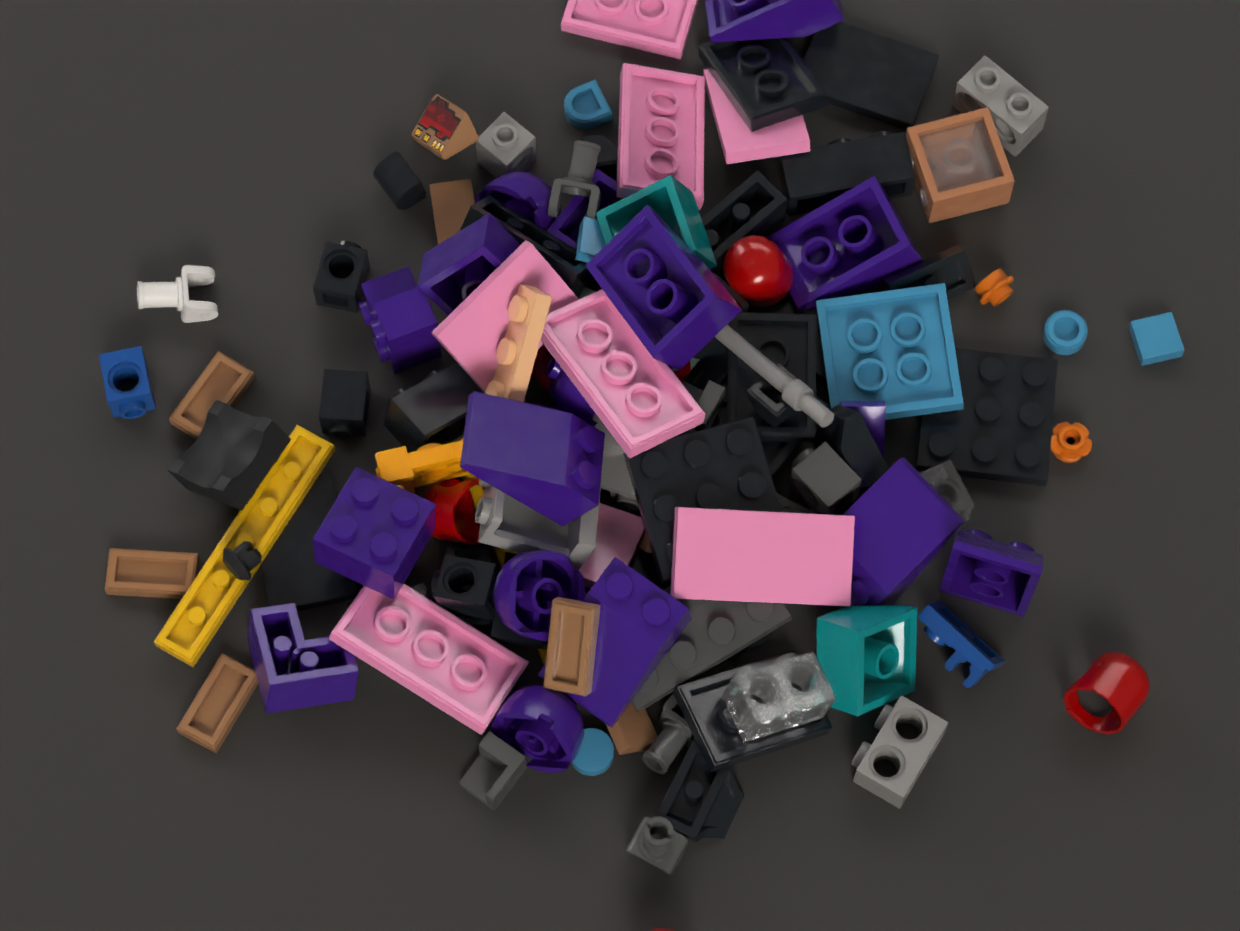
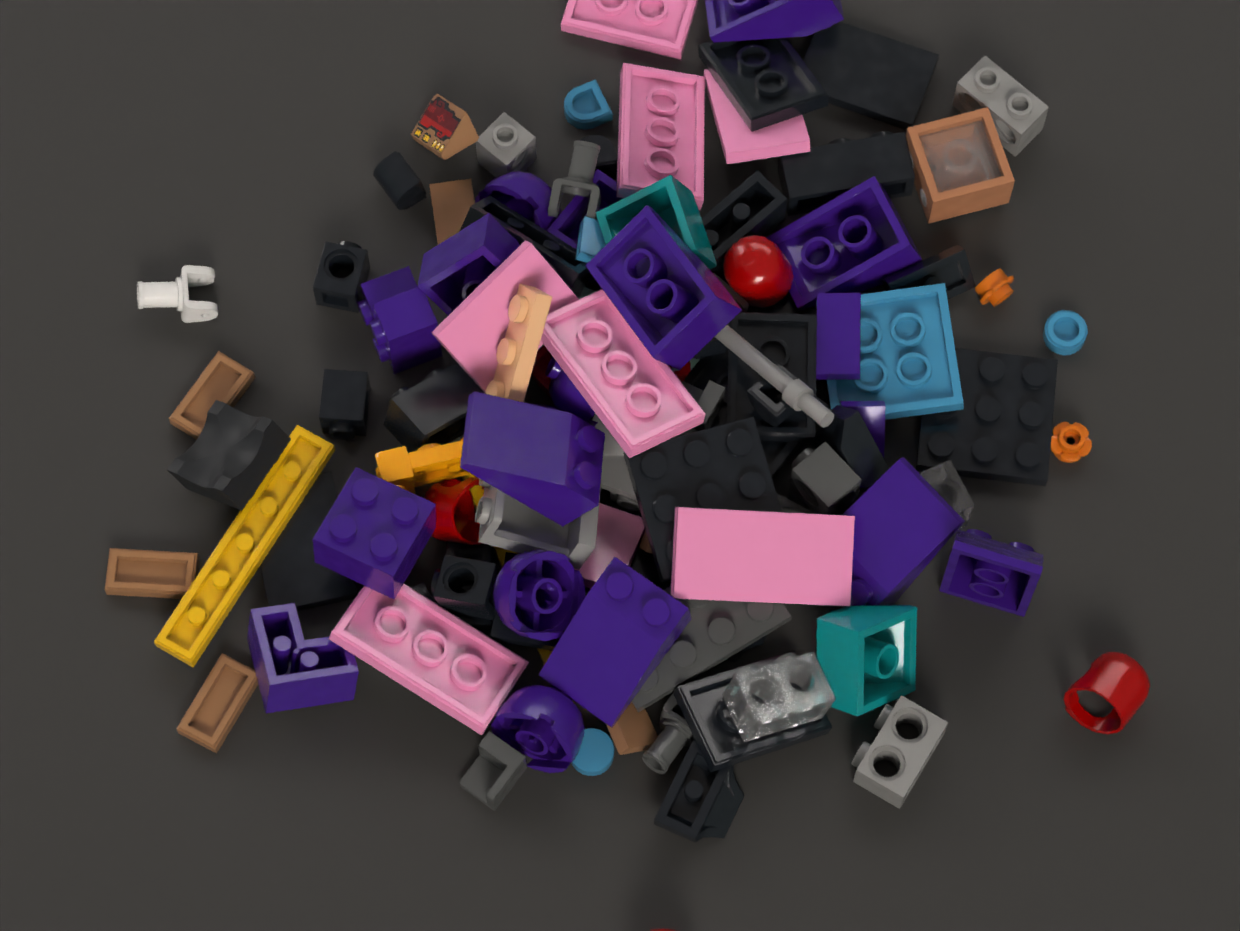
blue brick [99,346,156,419] -> none
black piece [222,541,262,581] -> none
medium nougat tile [543,597,601,696] -> none
dark grey piece [625,817,688,876] -> none
blue plate [917,601,1006,688] -> none
dark azure tile [1128,312,1185,366] -> none
none -> dark purple tile [816,293,861,380]

